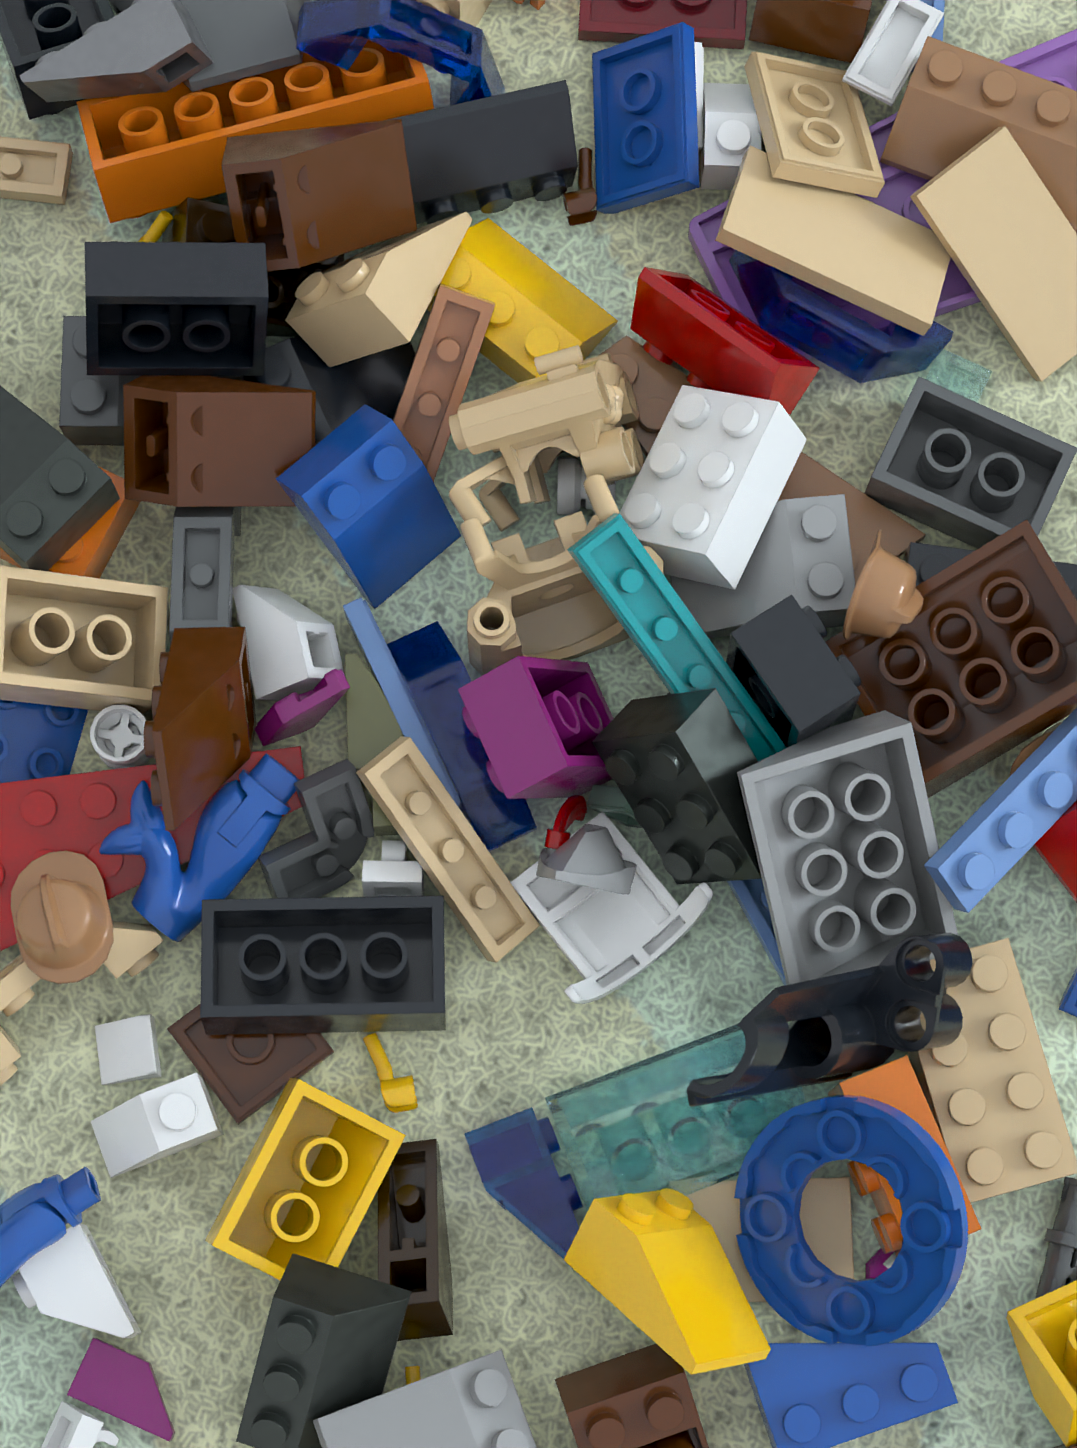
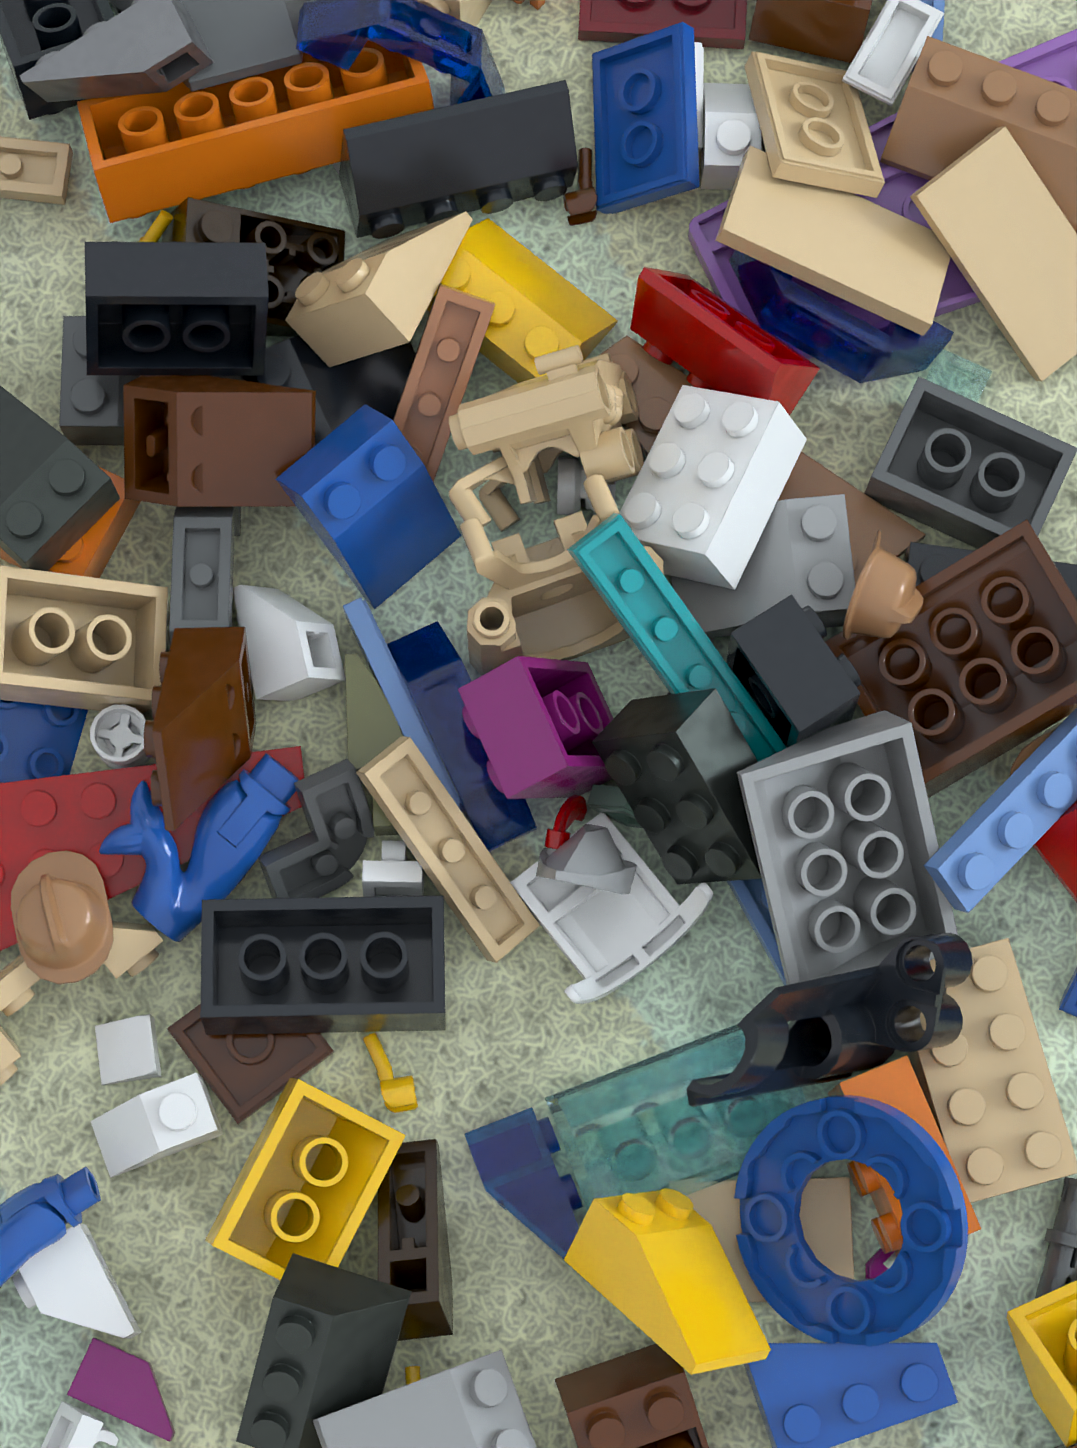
reddish brown slope [222,119,417,271] -> none
magenta tile [254,669,350,746] -> none

